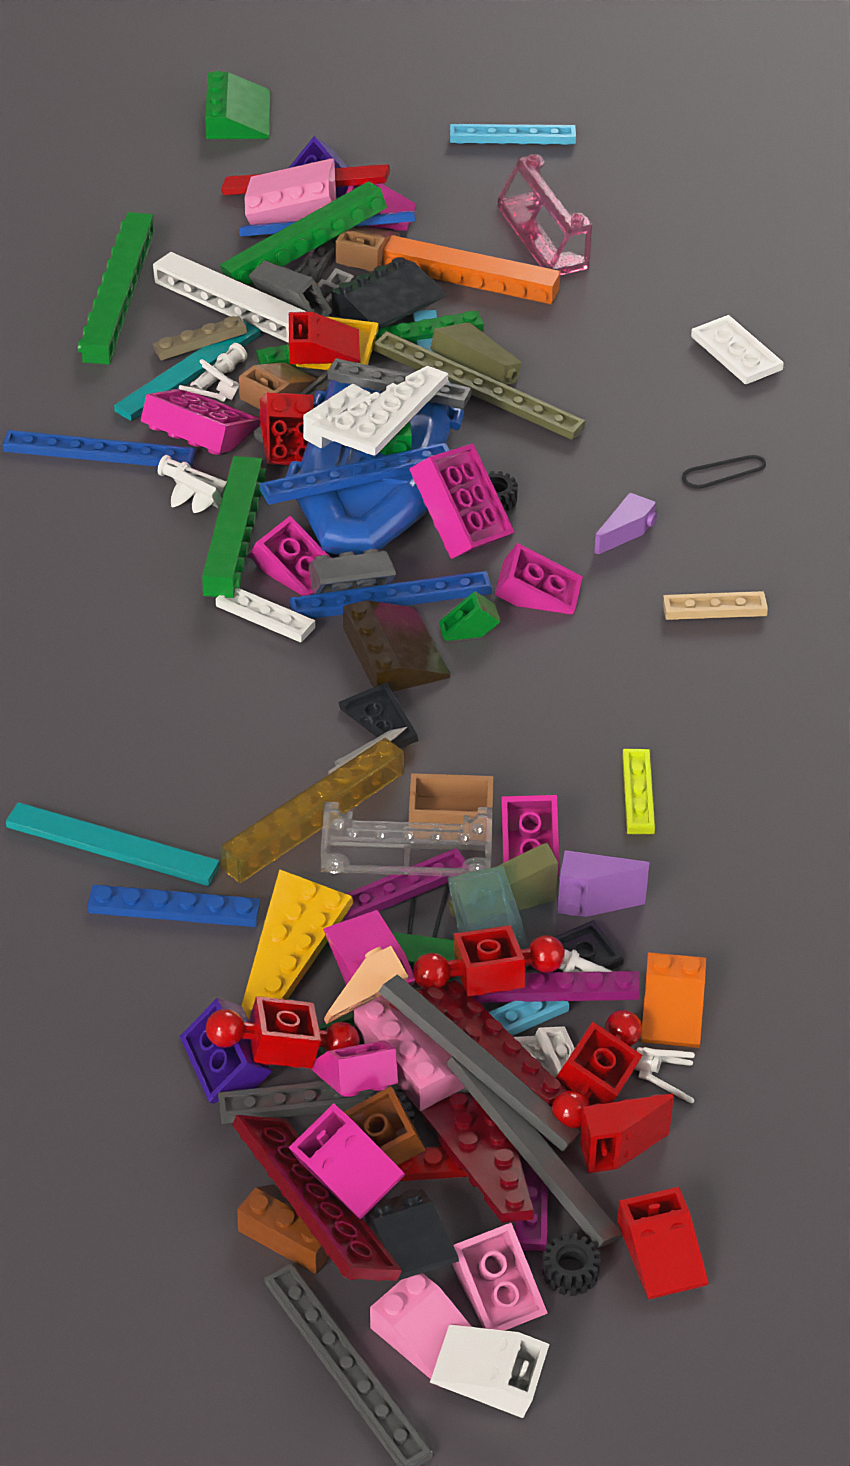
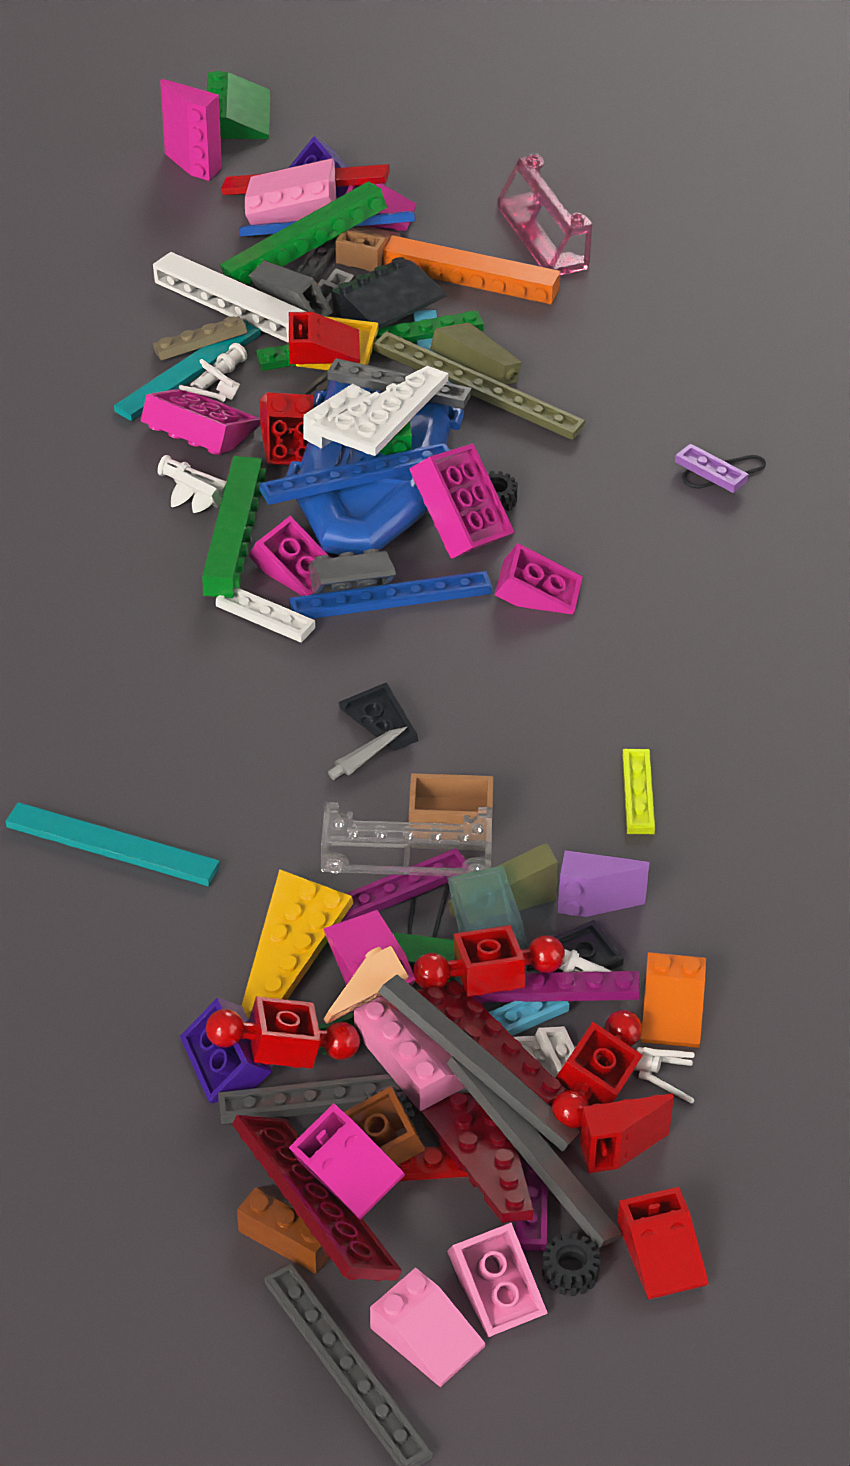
blue tile [2,430,196,468] -> none
green brick [78,212,155,365] -> none
blue plate [87,885,260,927] -> none
clear yellow brick [221,737,404,883] -> none
medium nougat slope [239,362,317,409] -> none
dark pink slope [310,1040,398,1097] -> none
dark brown slope [343,600,451,692] -> none
black slope [365,1189,459,1280] -> none
white slope [430,1325,549,1418] -> none
green slope [439,591,501,641] -> none
medium azure plate [450,124,576,145] -> none
dark pink slope [502,795,560,877] -> none
medium lavender slope [594,493,658,554] -> none
tan plate [663,591,768,620] -> none
white plate [691,315,784,384] -> none
none -> dark pink slope [160,79,222,181]
none -> medium lavender plate [675,444,749,493]

